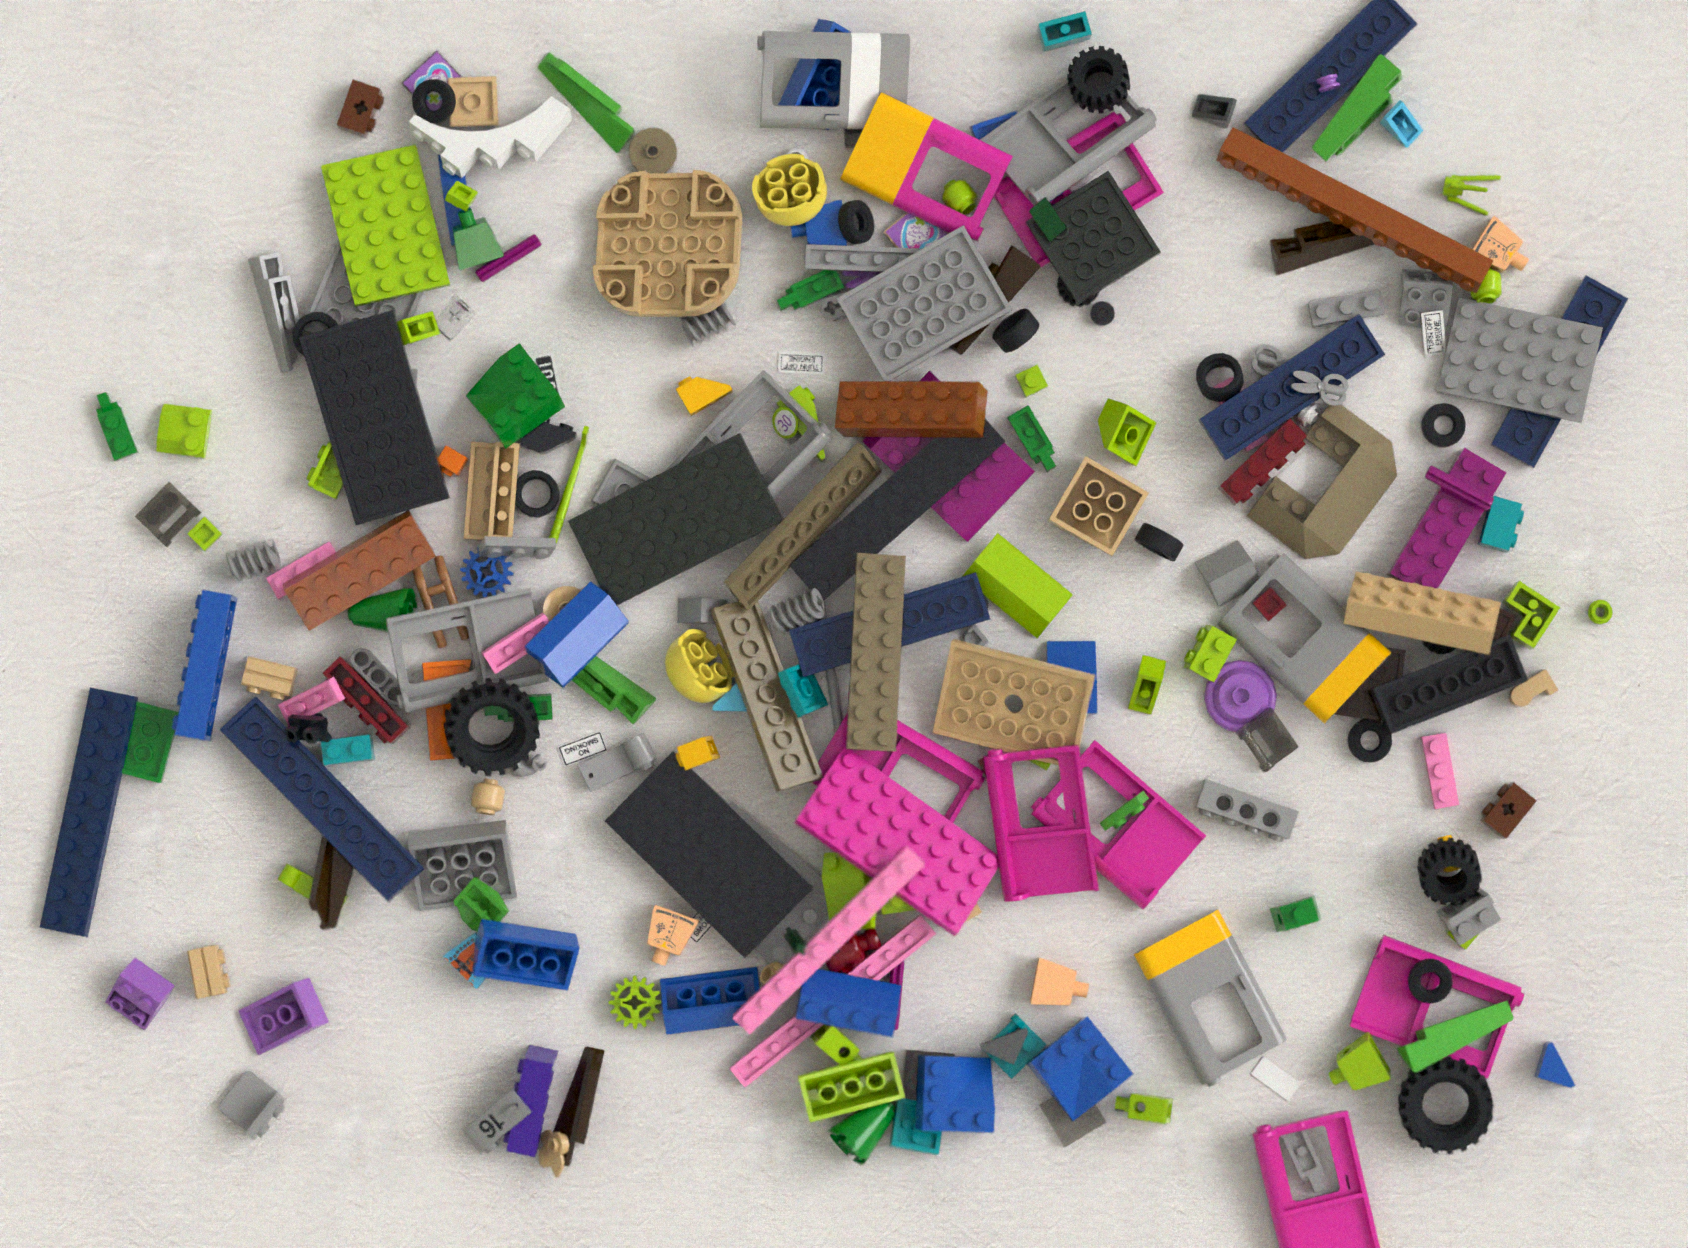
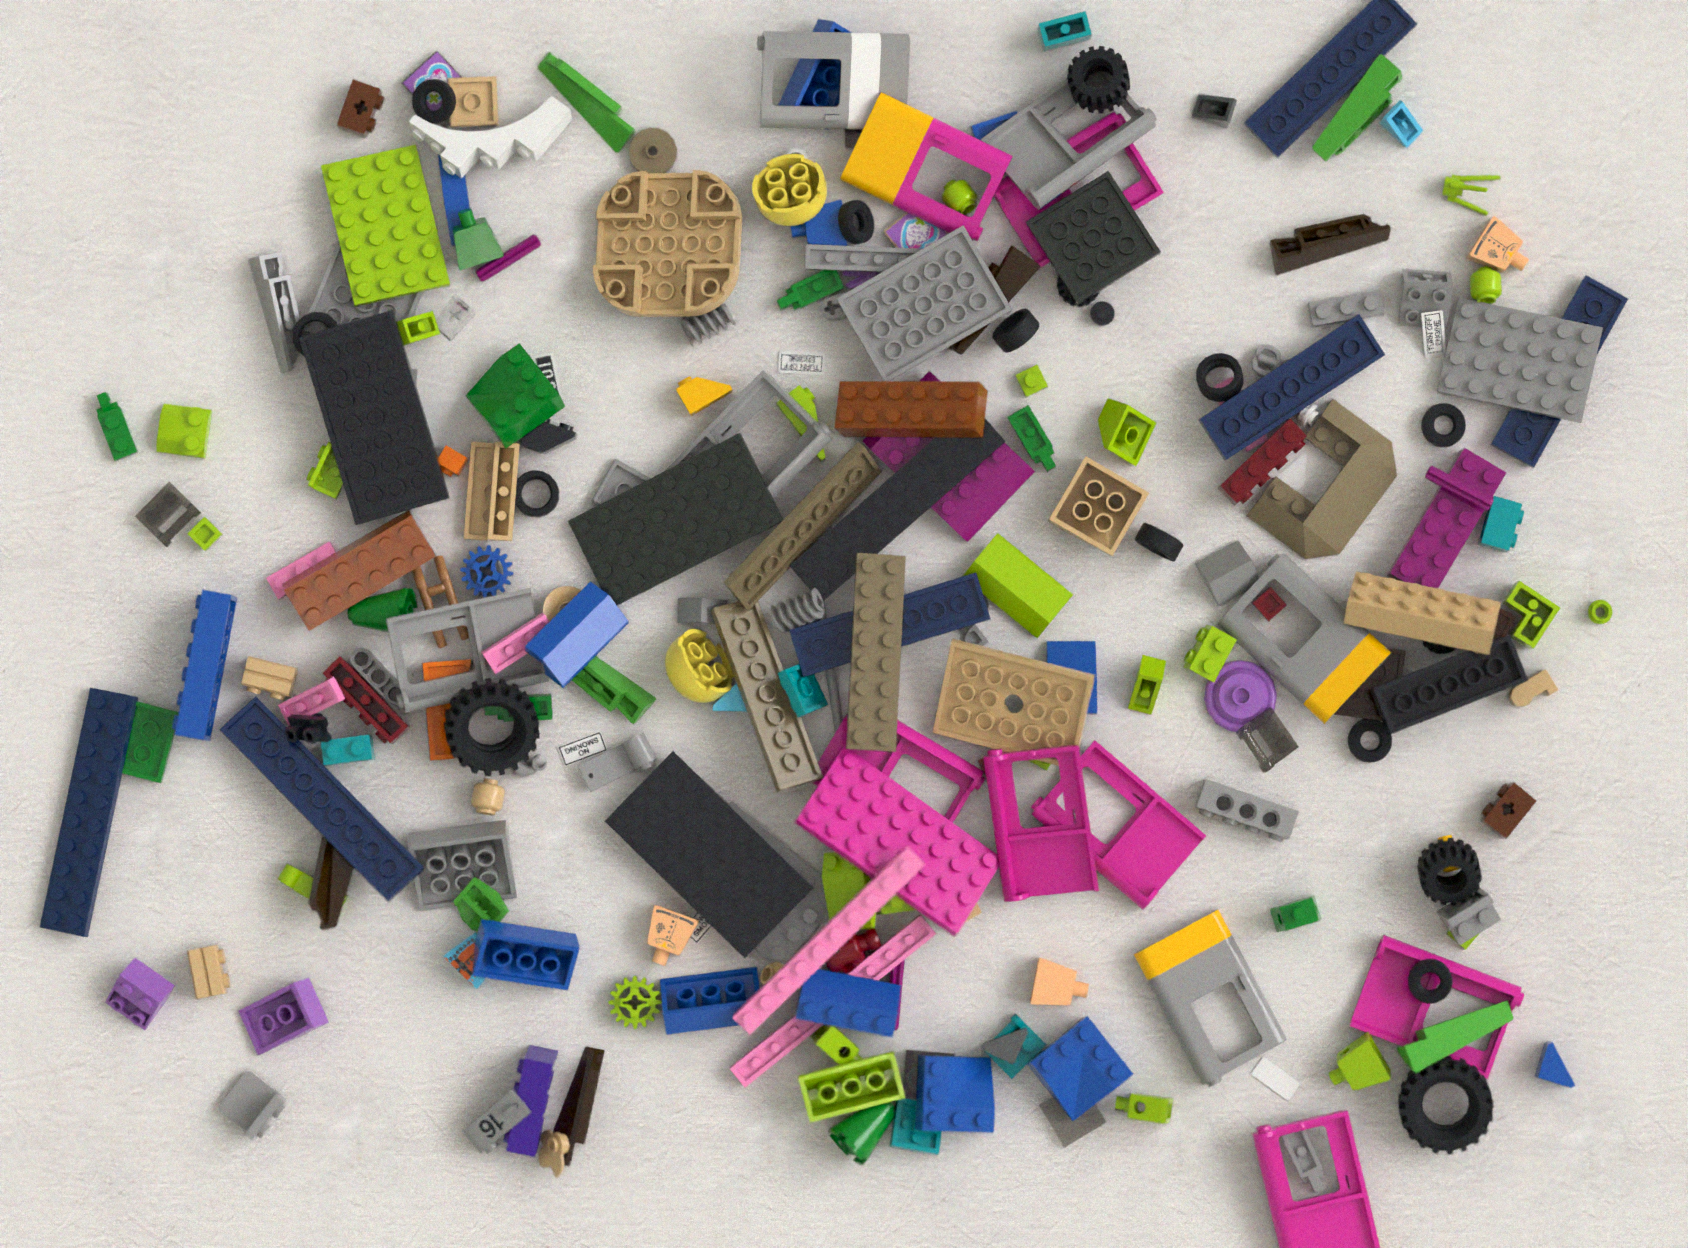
light grey piece [226,540,281,581] -> none
lime plate [445,181,478,211] -> none
light grey plate [478,536,556,559] -> none
lime piece [549,426,589,543] -> none
yellow slope [676,735,721,770] -> none
sticker [772,407,799,439] -> none
dark green axle [784,927,808,956] -> none
dark green sticker [1029,197,1066,242] -> none
bright green plate [1100,791,1149,831] -> none
dark orange brick [1217,127,1494,293] -> none
light grey piece [1291,371,1349,406] -> none
medium lavender bush [1316,74,1340,92] -> none
bright pink plate [1421,733,1459,809] -> none

